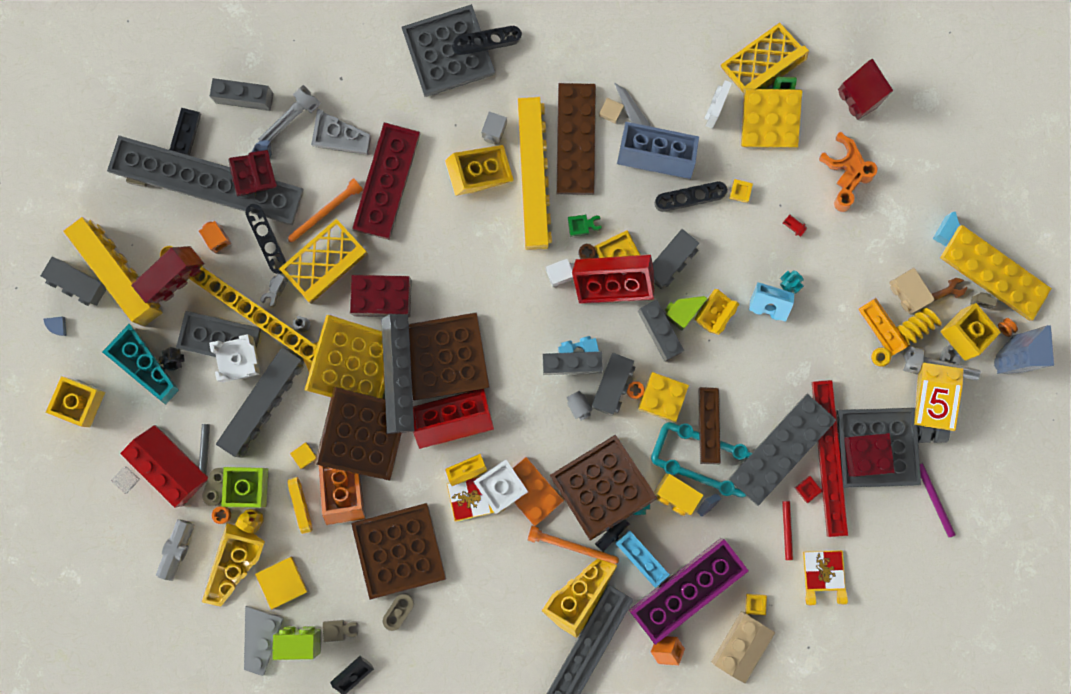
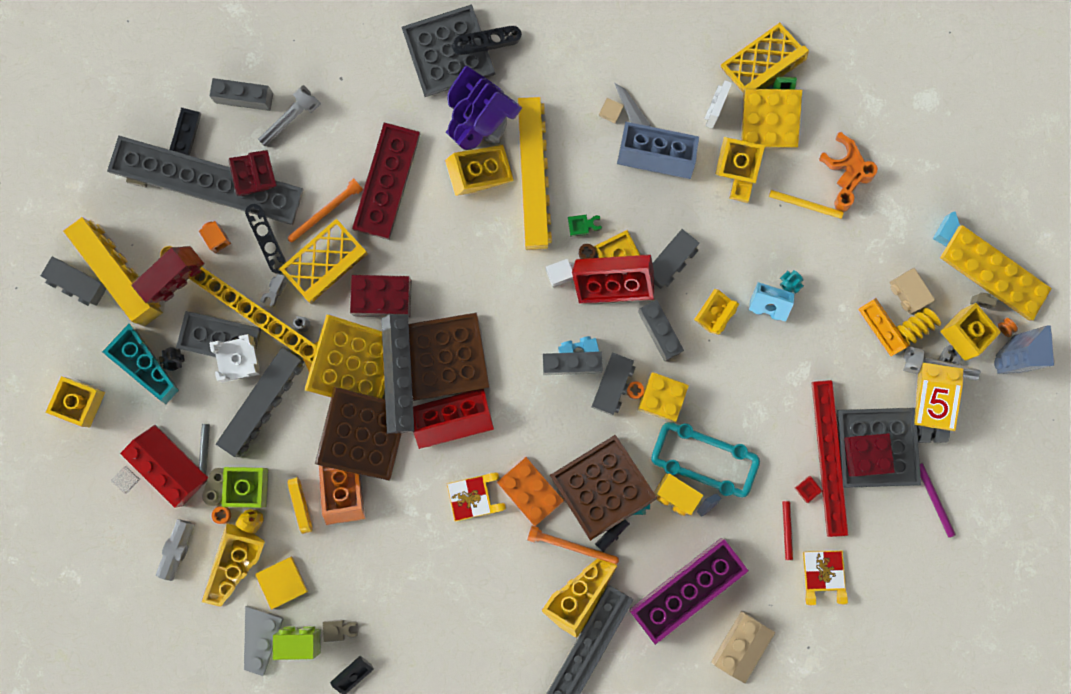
sand blue tile [43,316,66,336] -> none
sand blue tile [252,140,272,157] -> none
yellow tile [290,442,316,469] -> none
light grey wing [311,109,371,155] -> none
reddish brown plate [351,503,446,600] -> none
dark tan plate [383,593,414,631] -> none
yellow plate [445,454,487,486] -> none
white plate [474,460,528,514] -> none
reddish brown plate [556,83,596,195] -> none
light grey brick [567,391,592,420] -> none
medium azure container [615,530,670,588] -> none
orange panel [651,636,685,665] -> none
black beam [654,181,727,212] -> none
lime slope [664,296,707,330] -> none
reddish brown tile [699,387,721,465] -> none
dark grey plate [729,394,836,506] -> none
yellow tile [745,594,767,615] -> none
red pin [782,214,807,237] -> none
dark red slope [838,58,893,120] -> none
yellow plate [871,347,891,367] -> none
dark orange bar [932,278,967,301] -> none
none -> dark purple piece [446,66,522,150]
none -> yellow brick [715,137,765,183]
none -> yellow bar [769,190,844,219]

